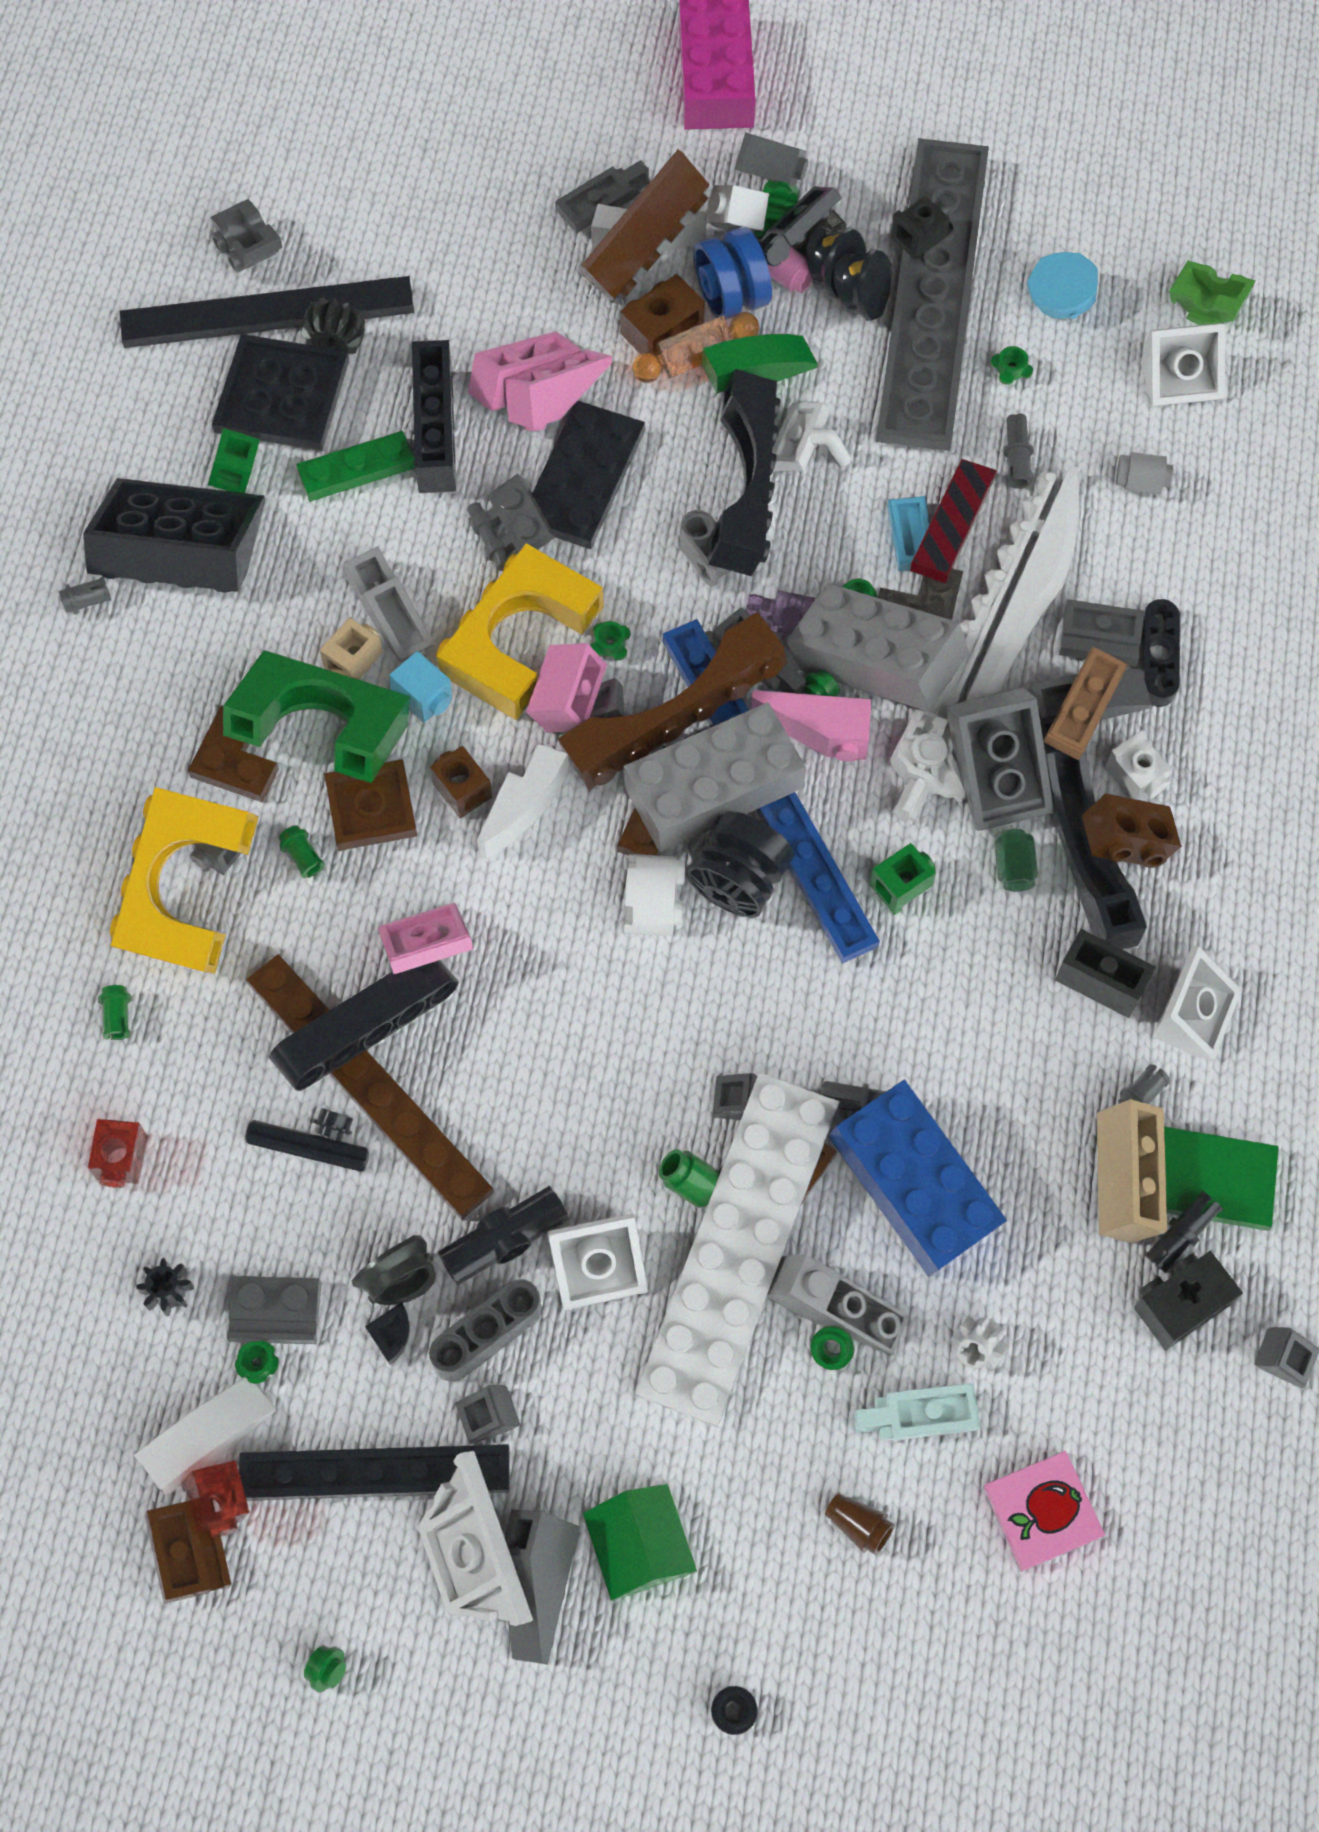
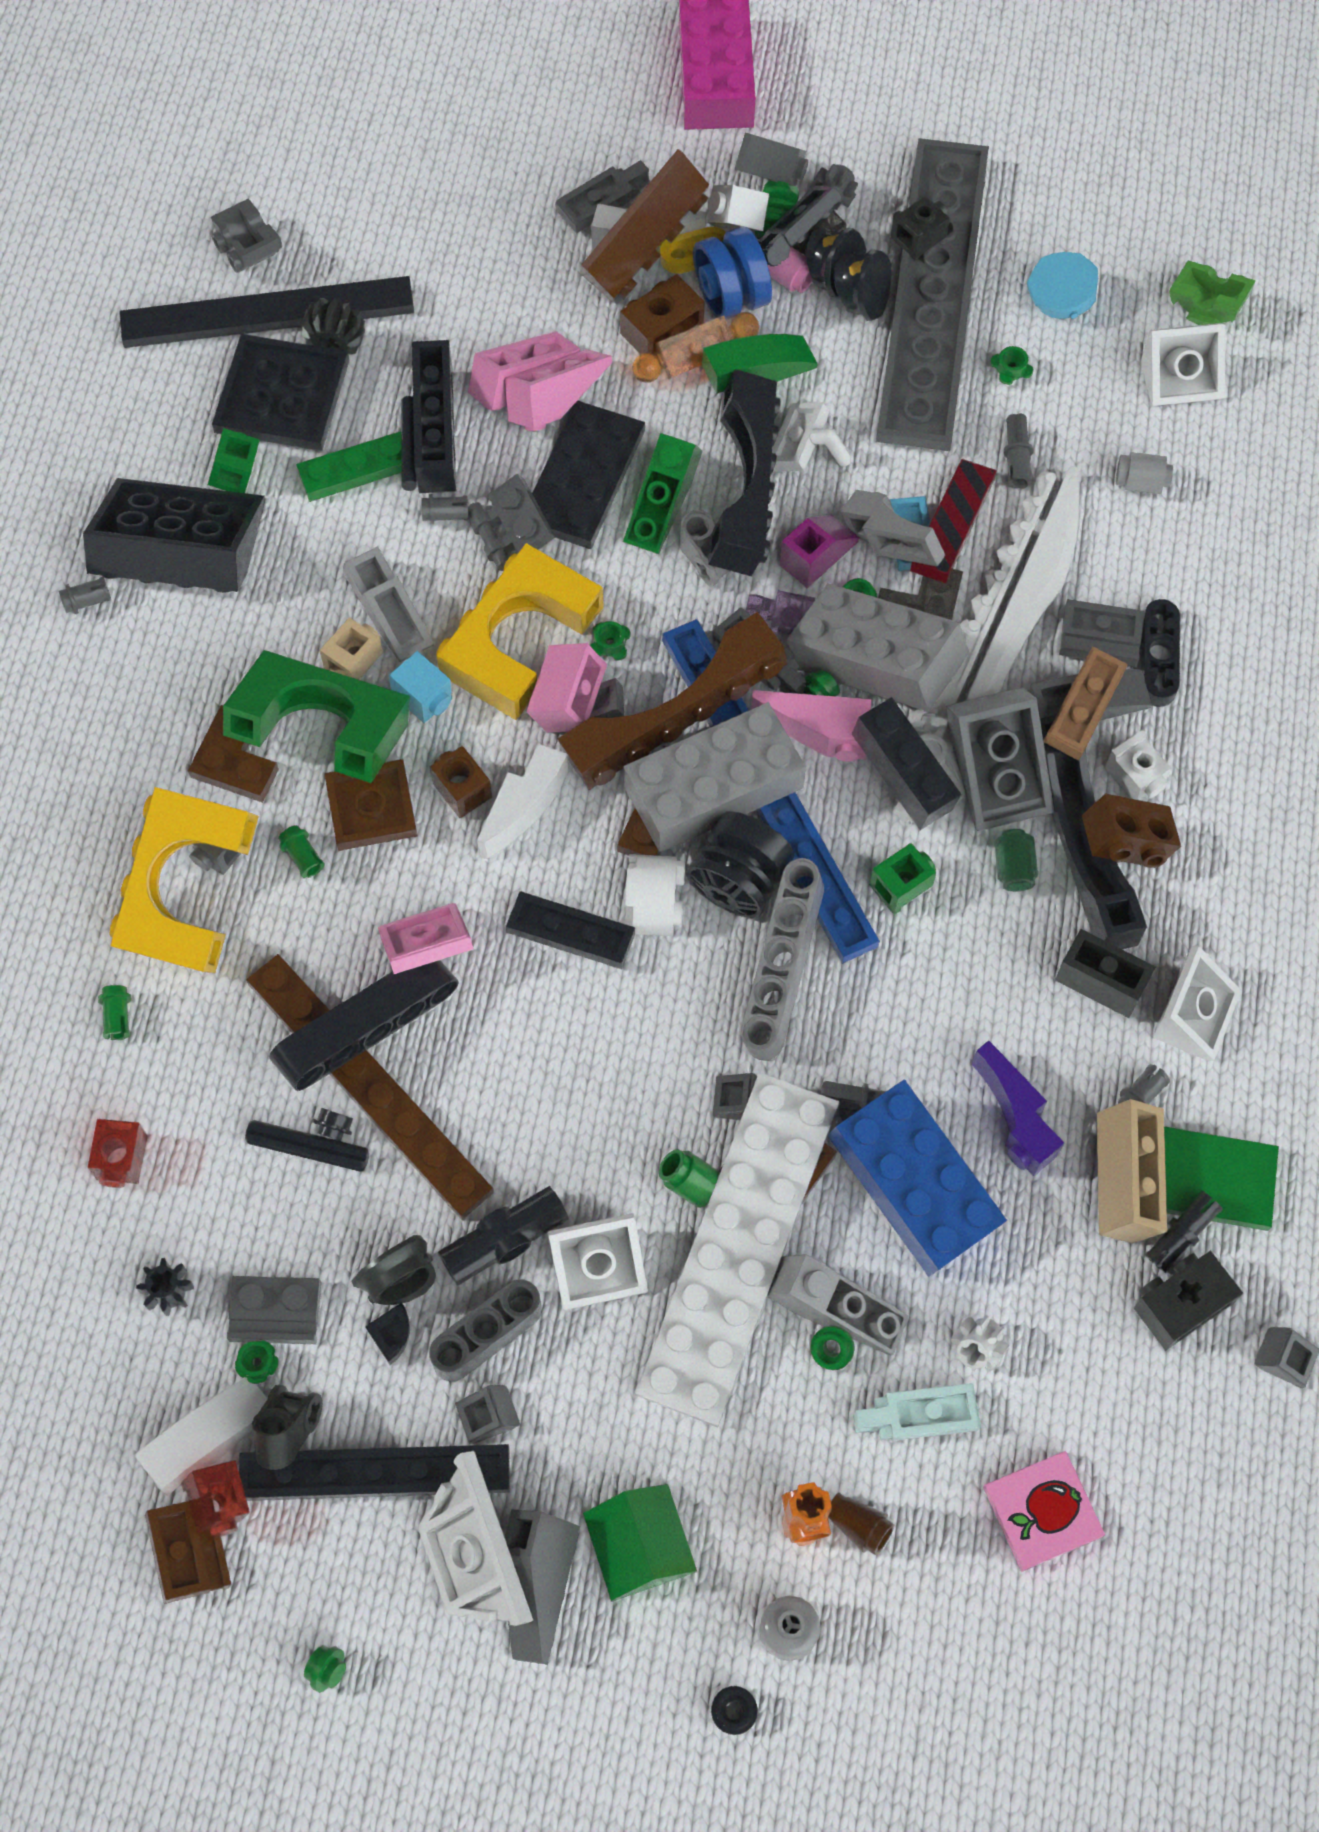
none -> pearl dark grey piece [252,1384,322,1470]
none -> black bar [401,396,417,491]
none -> dark grey pin [421,494,468,525]
none -> black plate [506,891,635,969]
none -> green slope [623,433,703,554]
none -> yellow plate [660,227,726,274]
none -> light grey beam [741,858,824,1061]
none -> light grey head [759,1595,821,1661]
none -> magenta slope [779,515,860,589]
none -> orange piece [781,1482,832,1546]
none -> dark grey gear [814,164,858,210]
none -> light grey slope [840,490,945,566]
none -> black brick [852,697,962,830]
none -> dark purple slope [972,1040,1064,1176]

